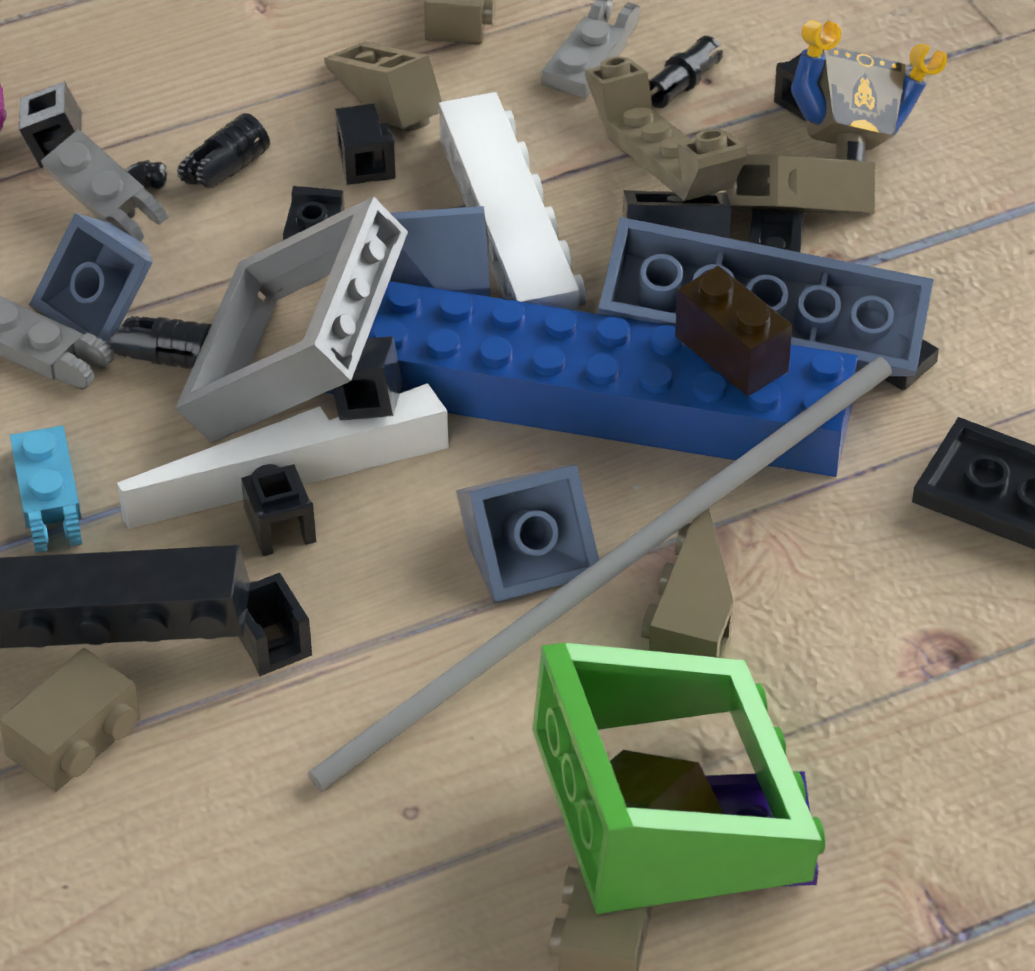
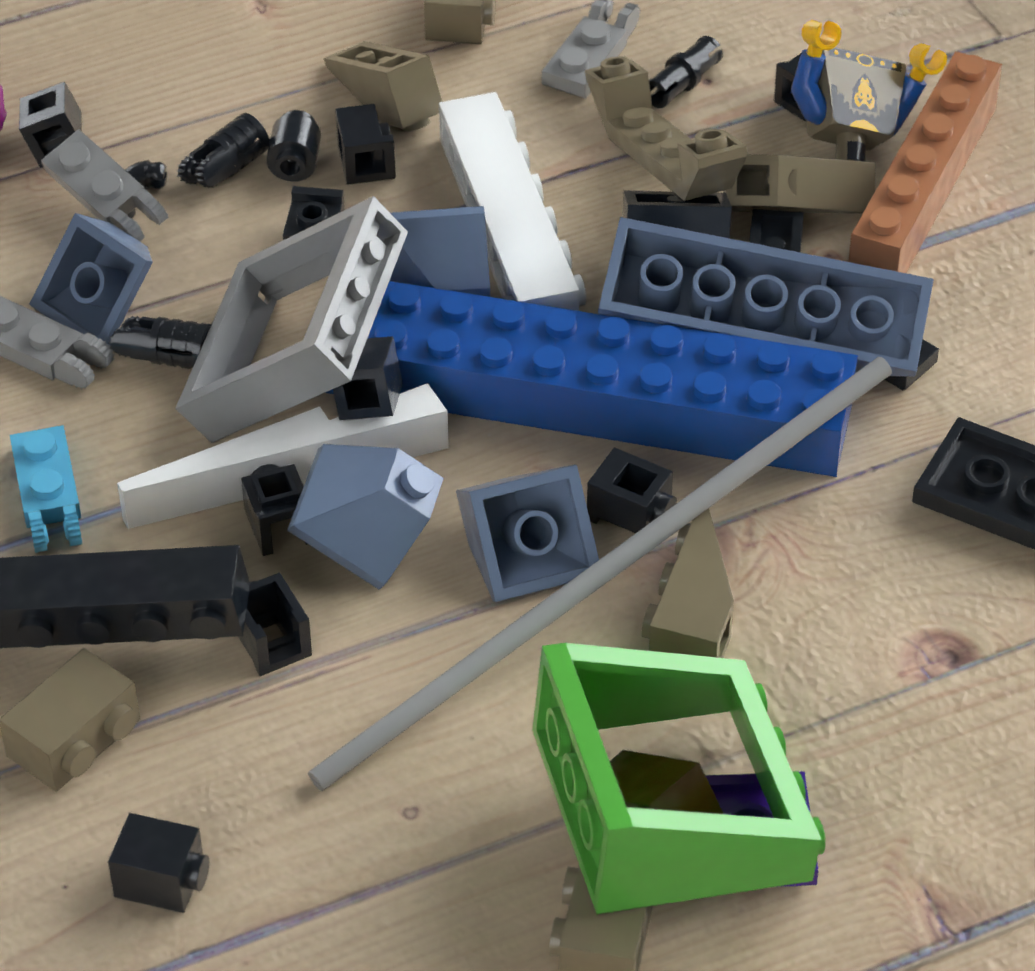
dark brown brick [675,265,792,396] -> none
none -> black brick [108,812,210,913]
none -> black brick [266,110,321,182]
none -> sand blue slope [287,444,444,589]
none -> black brick [587,447,677,533]
none -> nougat brick [848,51,1002,273]

